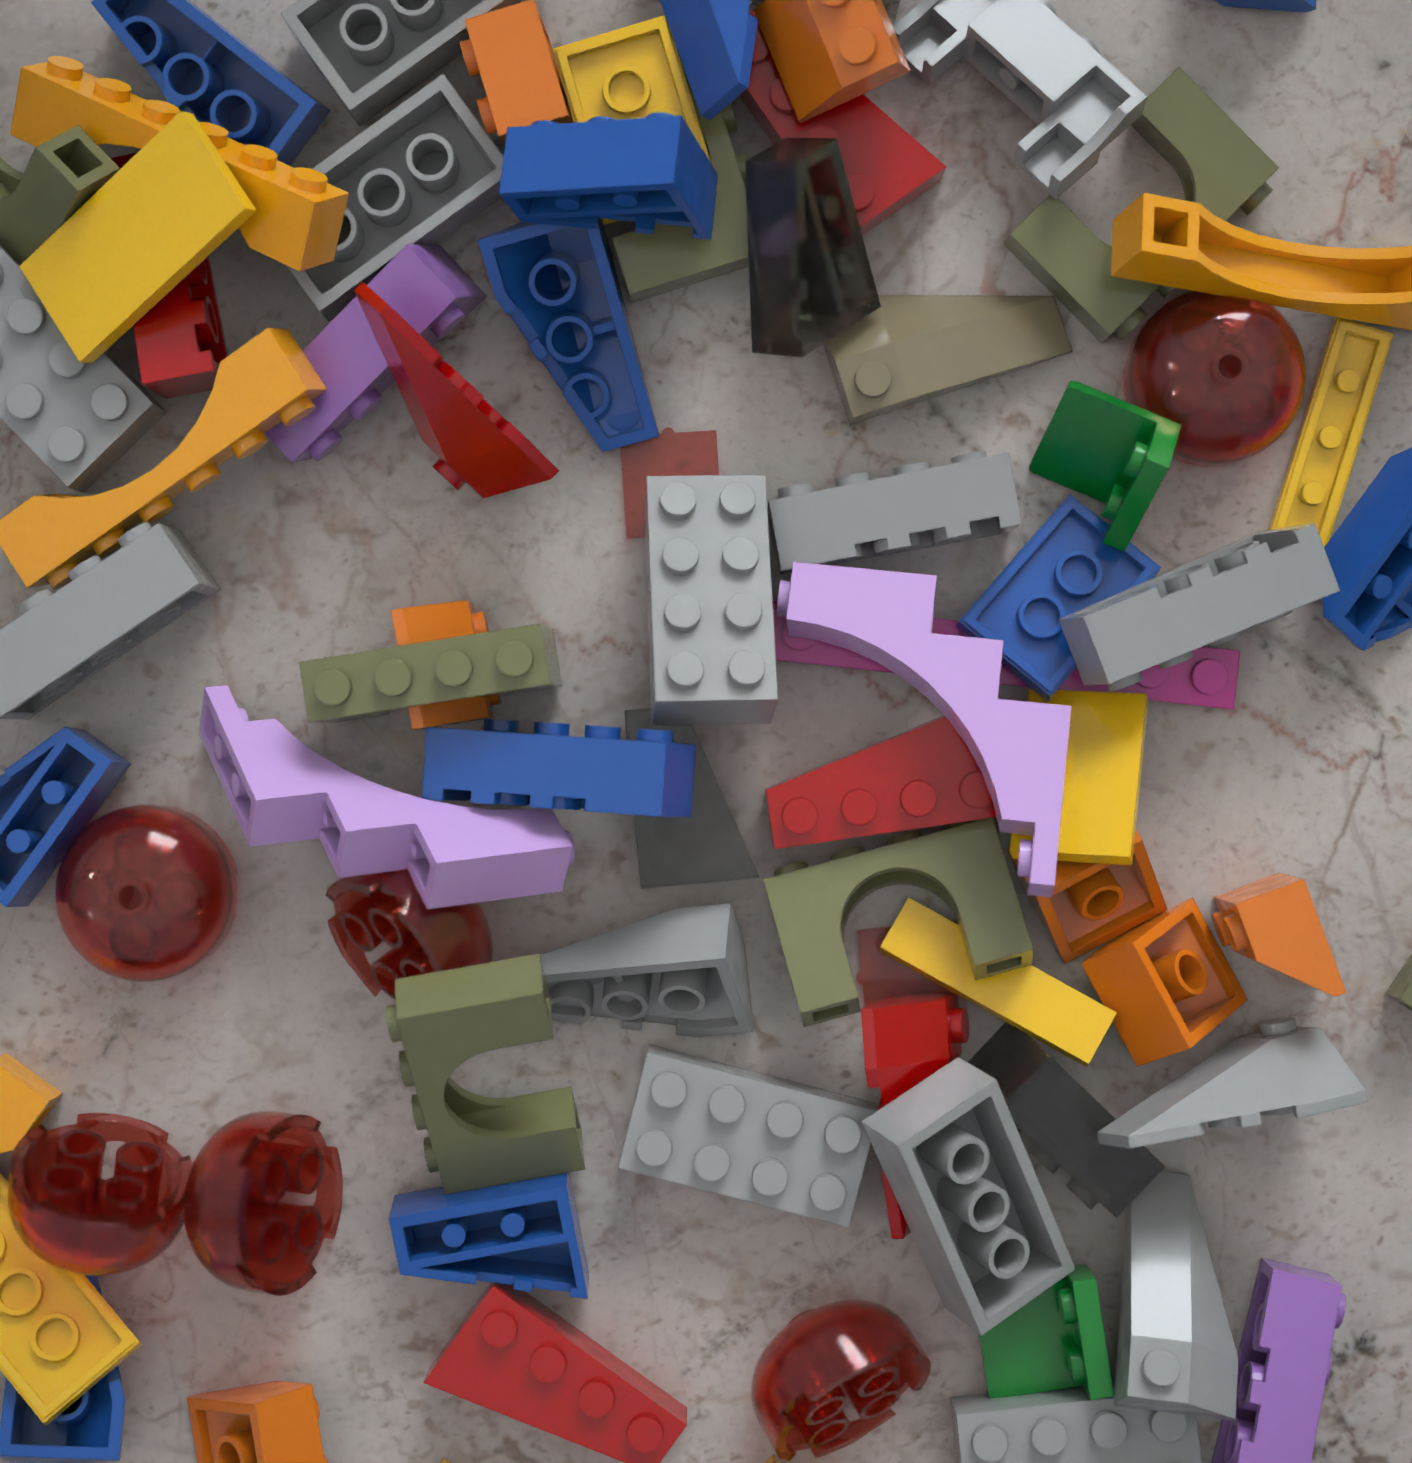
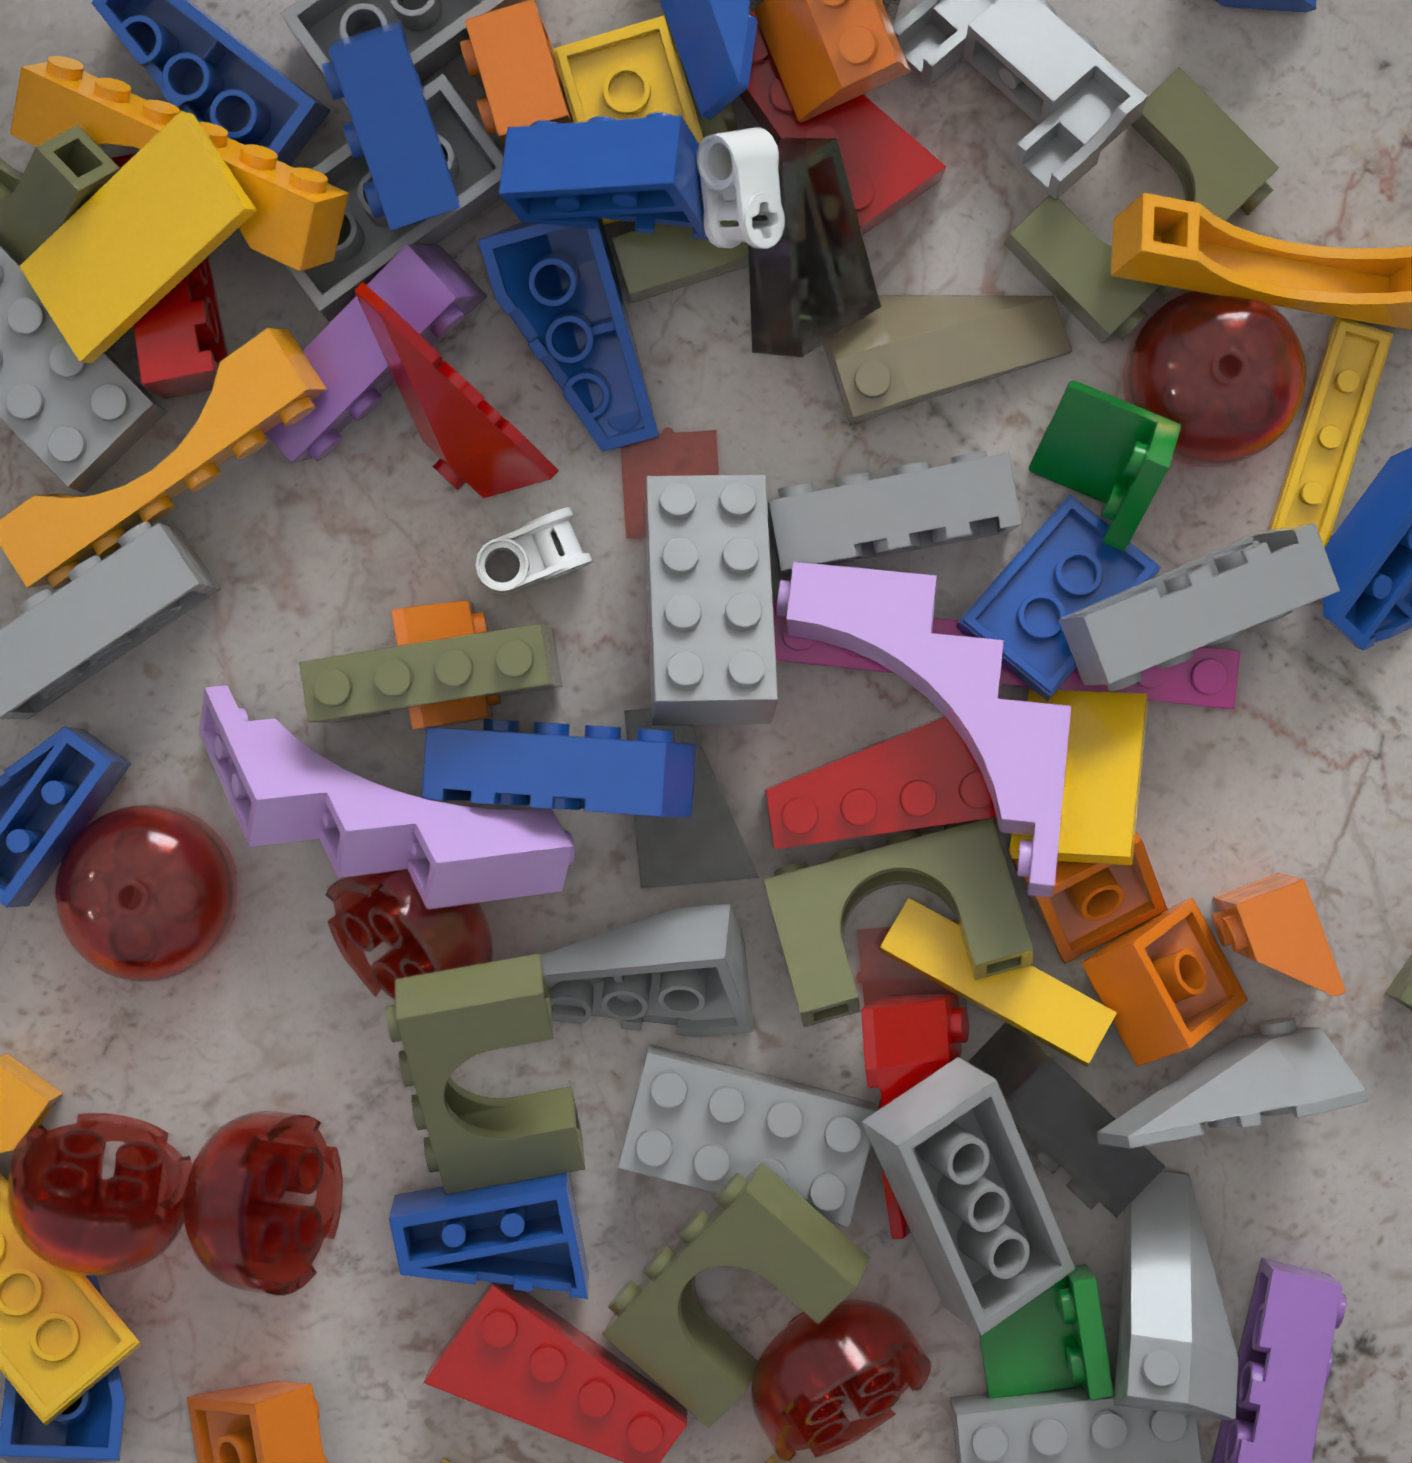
none -> blue wedge [322,20,460,230]
none -> white piece [475,507,593,595]
none -> olive arch [602,1162,870,1428]
none -> white piece [697,127,785,248]

